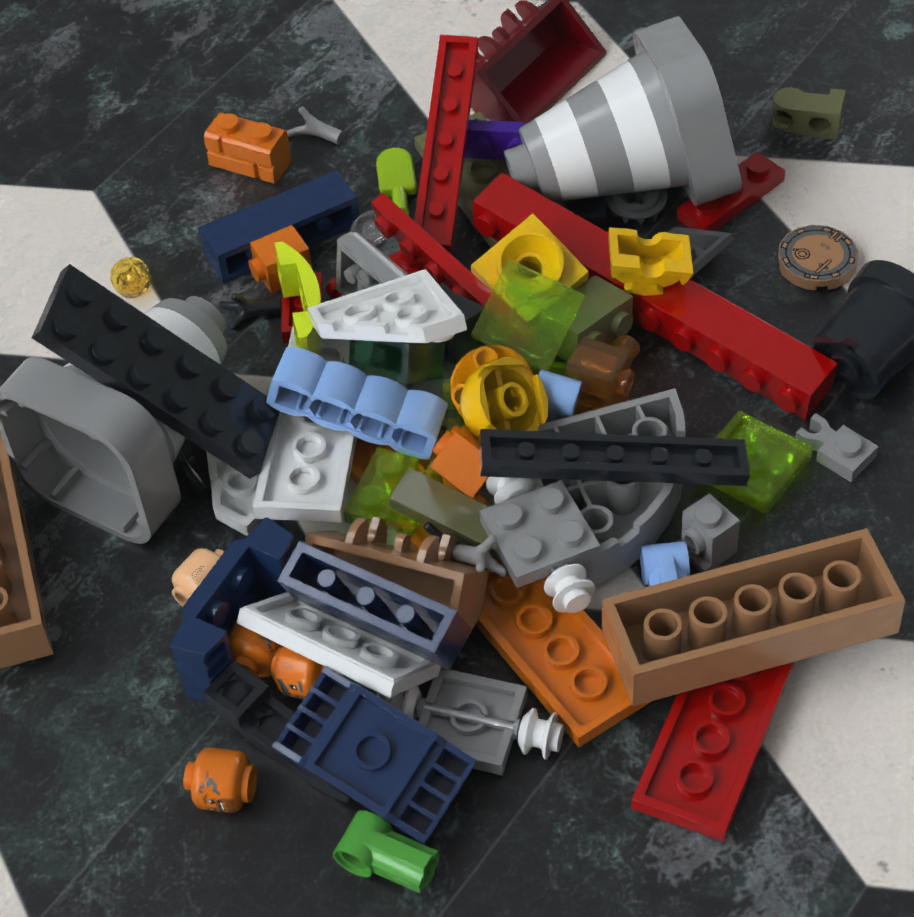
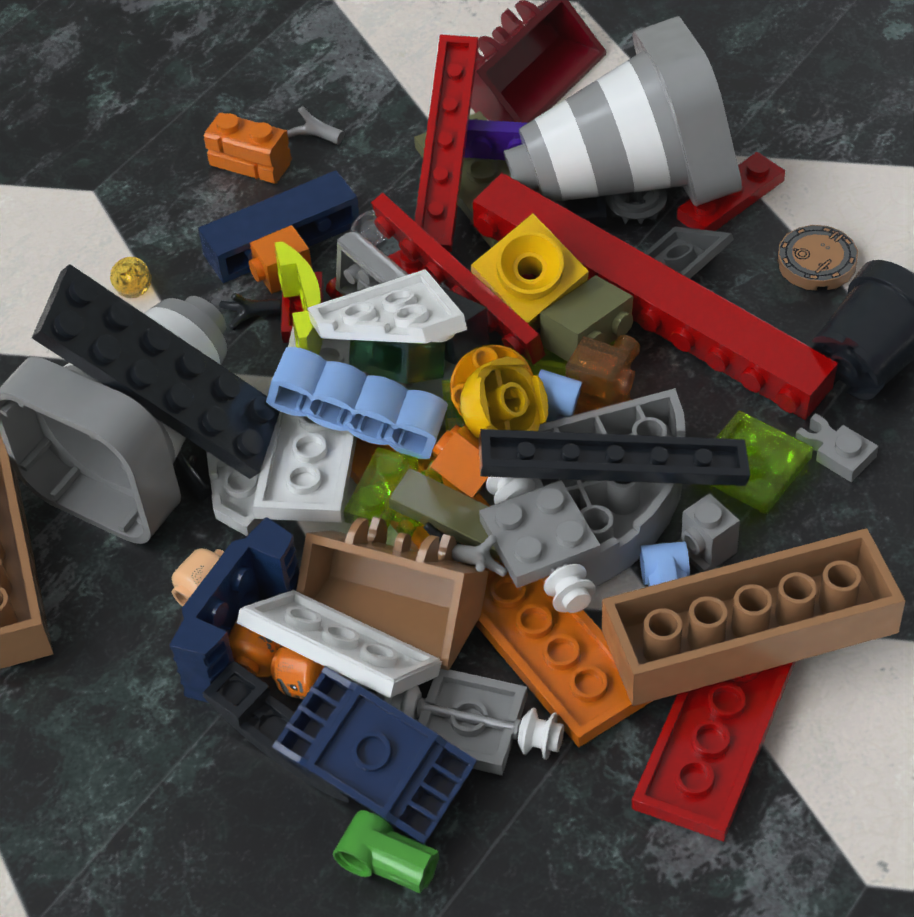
orange head [183,747,257,813] -> none
dark blue brick [277,541,471,670] -> none
lime piece [376,148,417,215] -> none
clear neon green plate [471,258,585,371] -> none
yellow cylinder [608,227,694,296] -> none
olive leg [772,87,846,140] -> none

